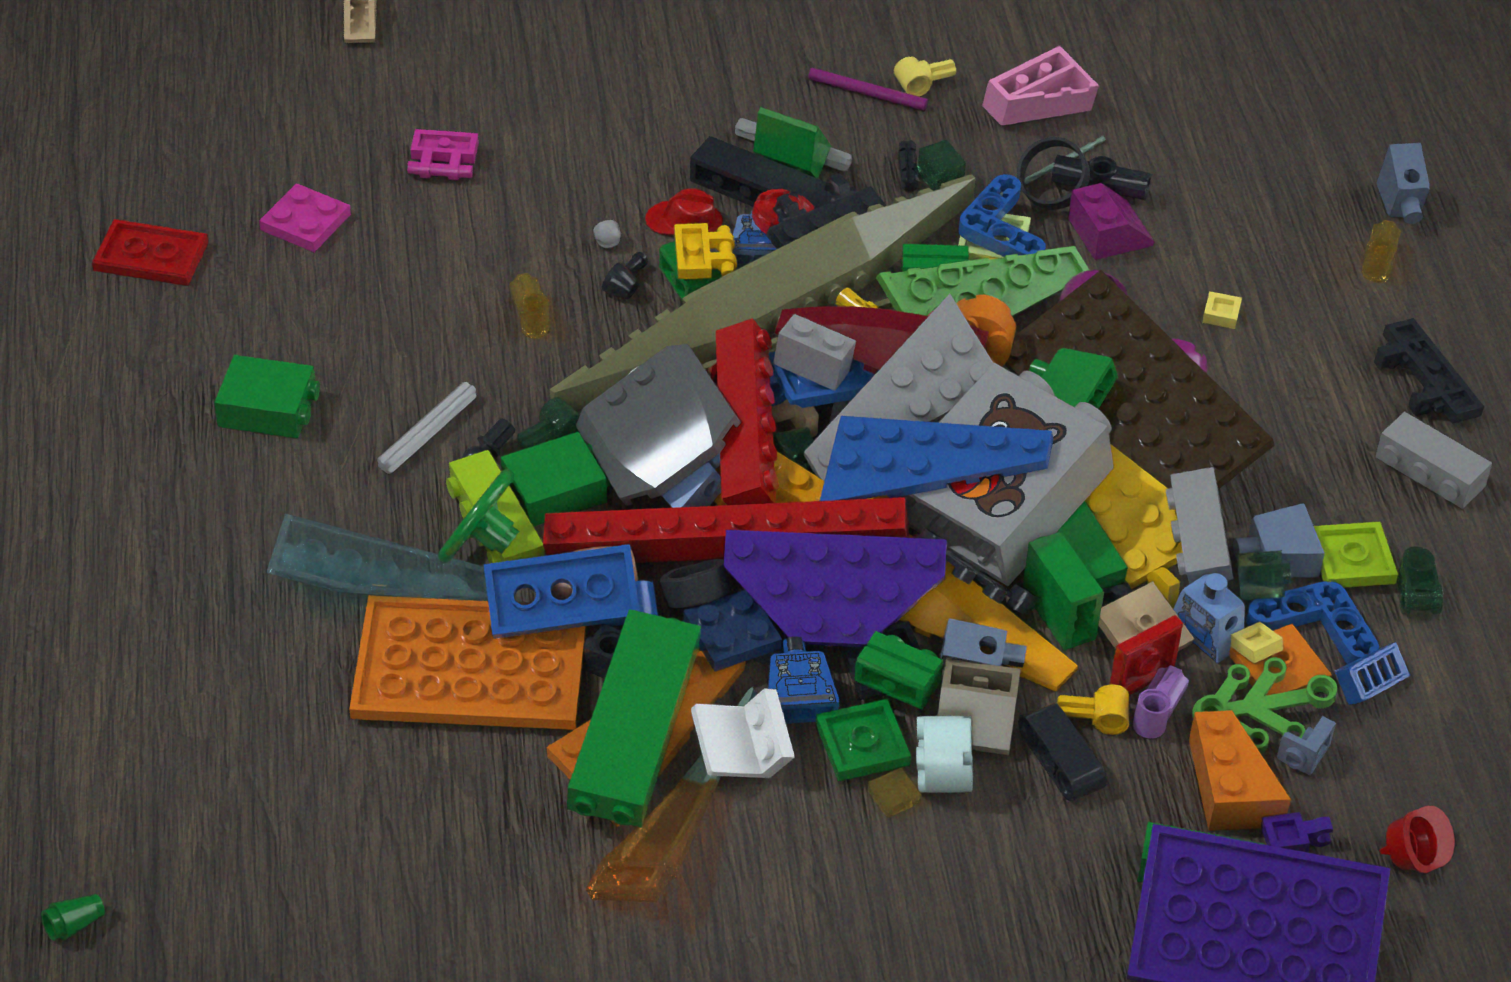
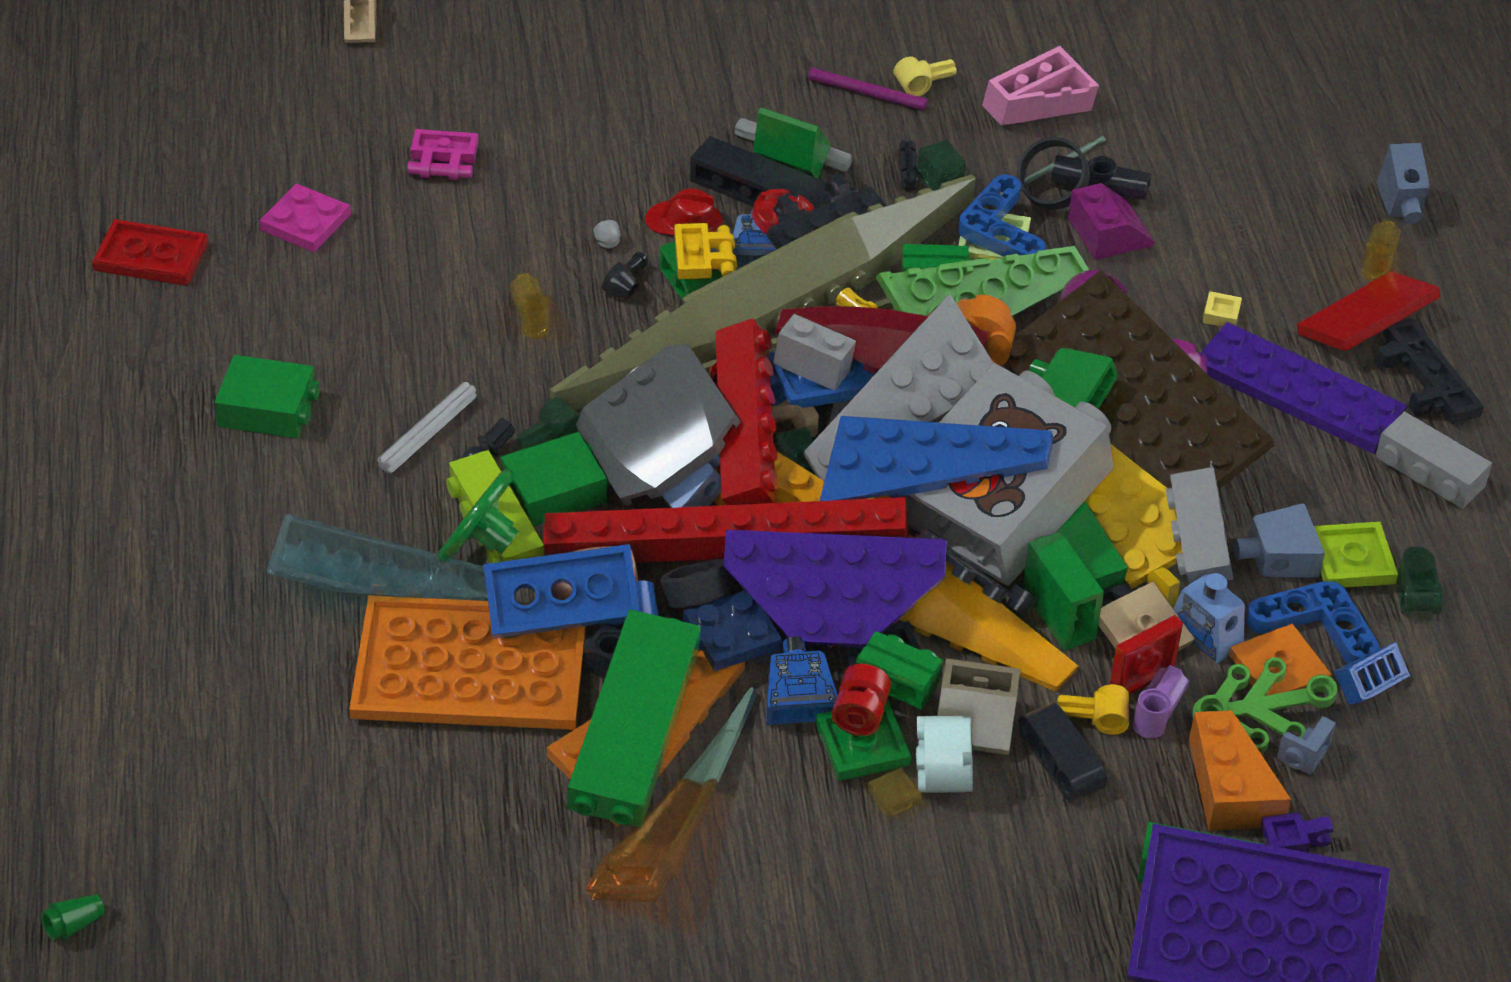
white bracket [691,689,795,778] -> none
sand blue torso [940,618,1026,668] -> none
light yellow tile [1231,622,1283,663] -> none
clear green brick [1238,550,1291,600] -> none
red piece [1379,806,1455,873] -> none
none -> red wheel [832,664,891,736]
none -> dark purple plate [1200,322,1407,454]
none -> red tile [1297,271,1440,351]

